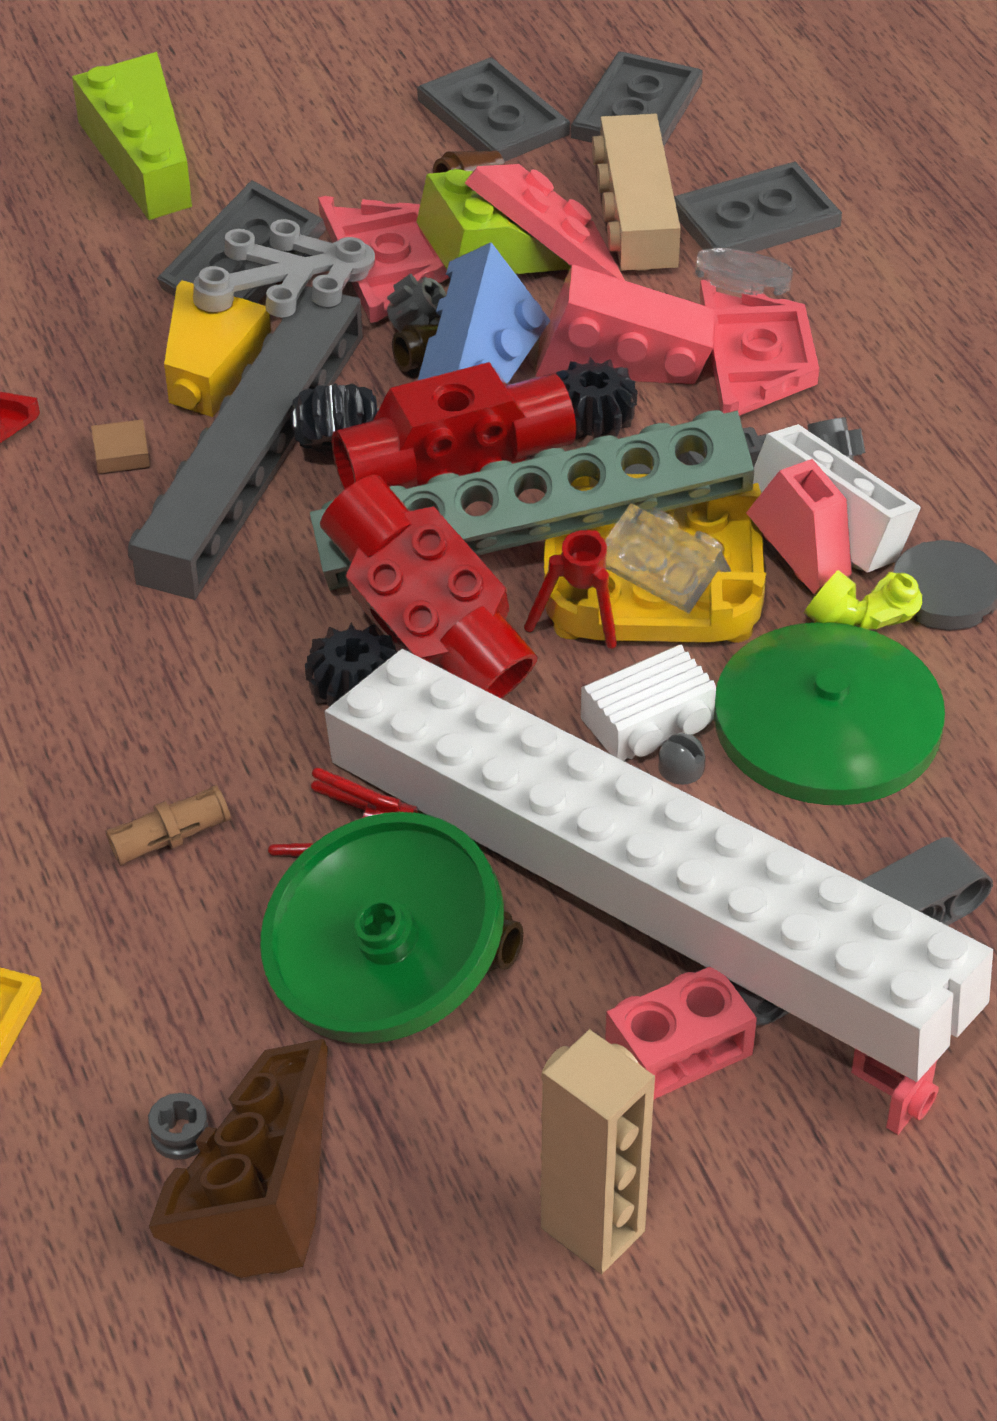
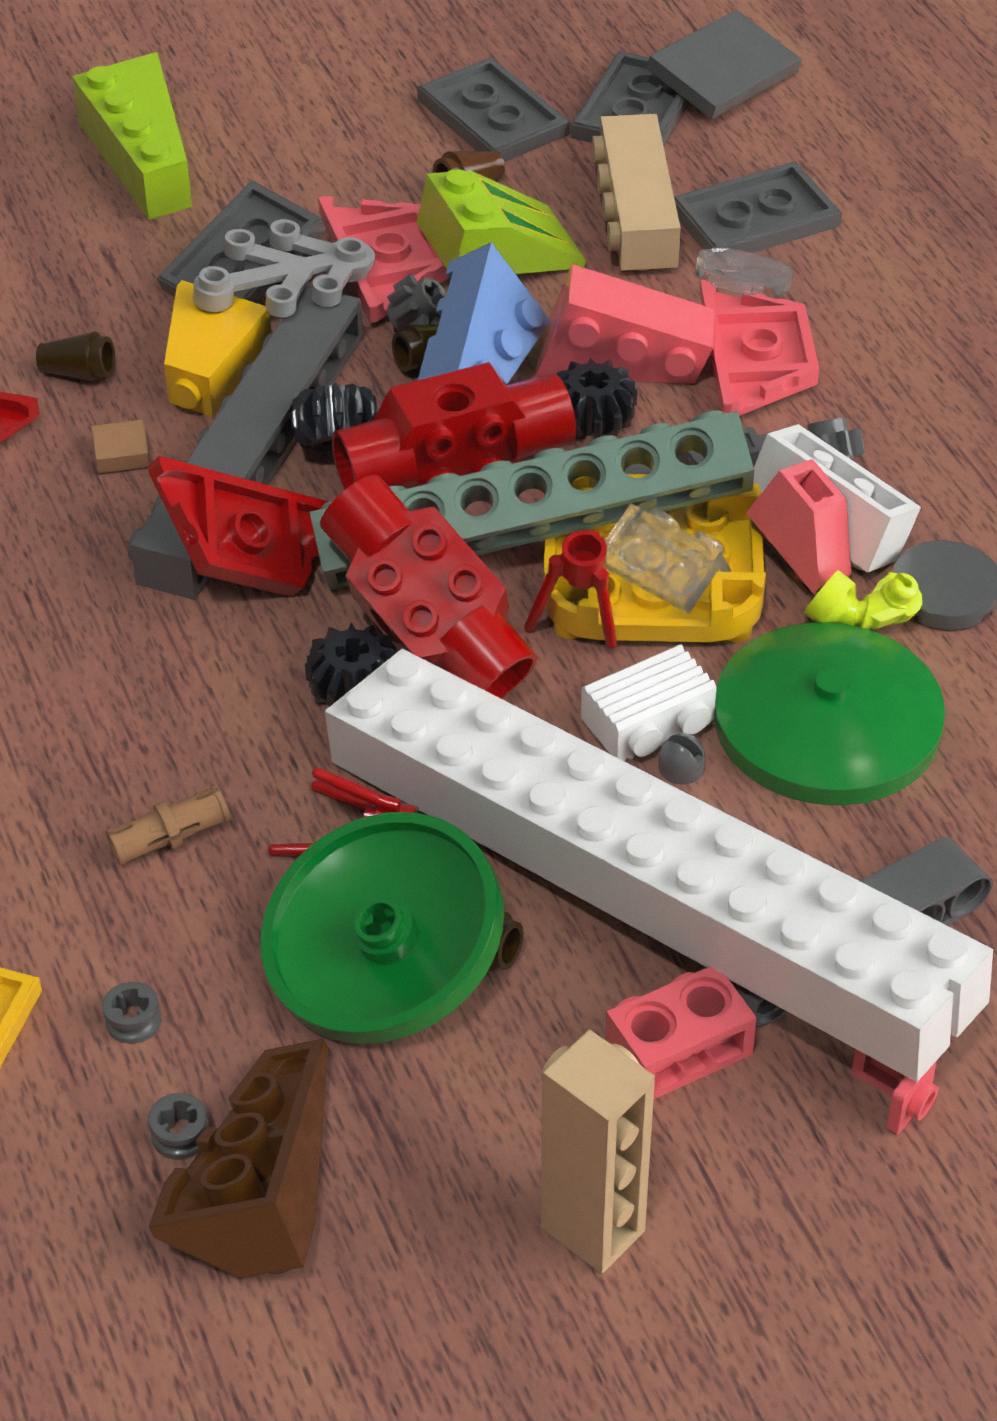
coral wing [465,164,625,281] -> none
none -> dark brown cone [36,331,116,382]
none -> dark grey bush [102,981,162,1044]
none -> red wing [148,456,328,597]
none -> dark grey tile [646,10,802,119]

